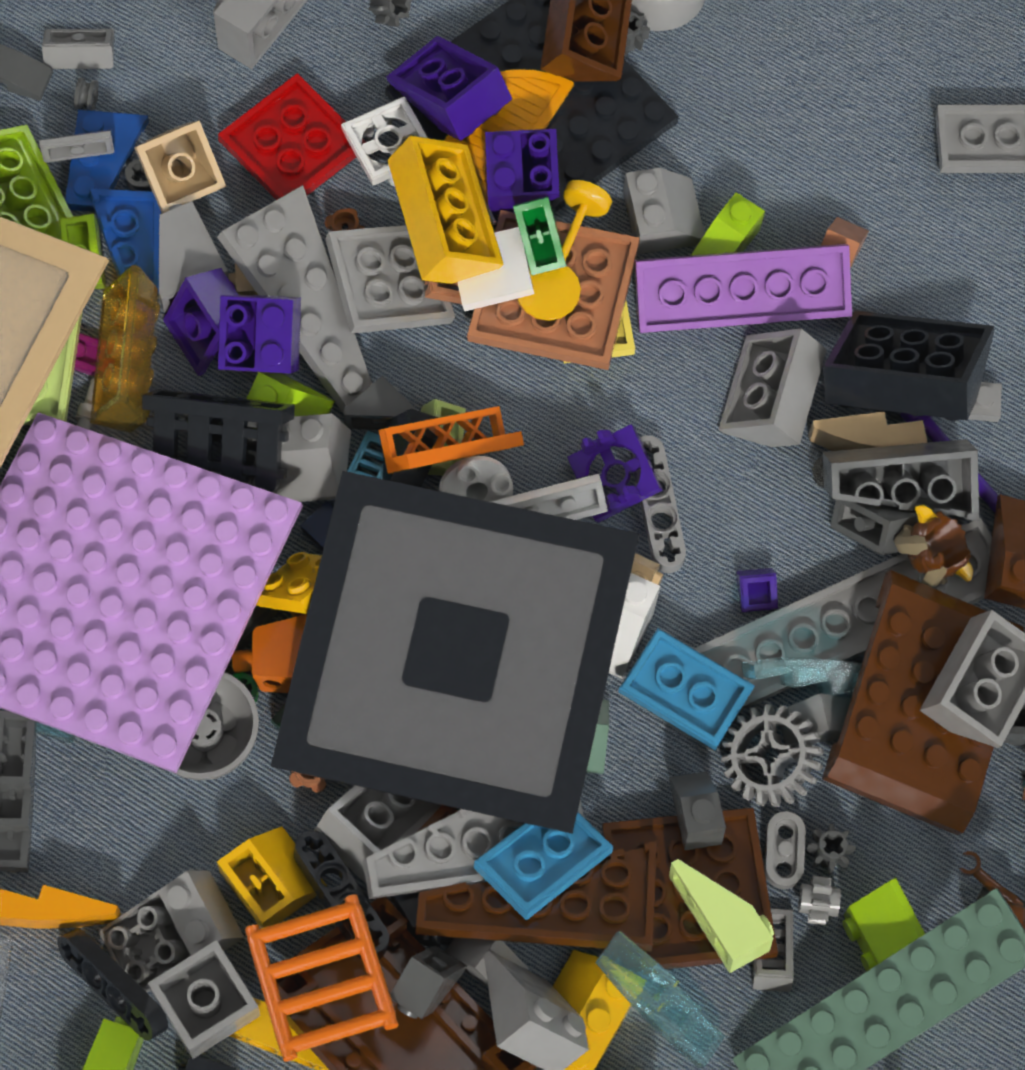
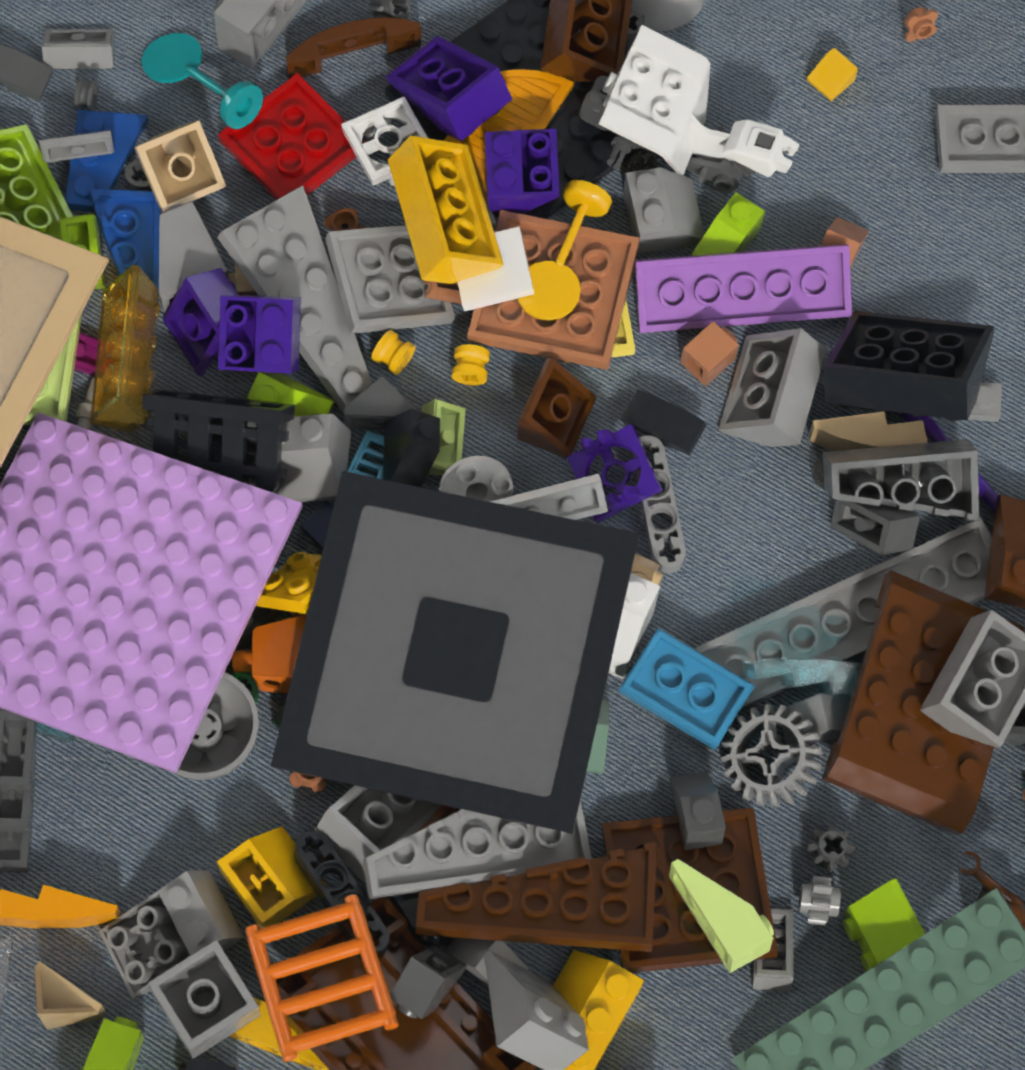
black beam [57,928,168,1041] -> none
orange fence [379,406,524,474] -> none
dark azure tile [474,812,613,921] -> none
green slope [513,196,566,276] -> none
clear light blue slope [595,931,725,1068] -> none
dark purple slope [736,568,778,612] -> none
light grey plate [764,811,806,889] -> none
reddish brown hair [894,504,974,588] -> none
none -> tan slope [34,961,106,1029]
none -> teal piece [141,33,263,129]
none -> reddish brown slope [286,18,421,80]
none -> yellow wheel [371,330,416,375]
none -> yellow wheel [452,344,490,386]
none -> reddish brown slope [517,357,597,458]
none -> white piece [579,25,799,193]
none -> black slope [621,389,707,455]
none -> clear smoke plate [628,150,657,172]
none -> nougat brick [680,321,739,387]
none -> yellow slope [806,48,858,102]
none -> nougat plate [904,7,938,42]

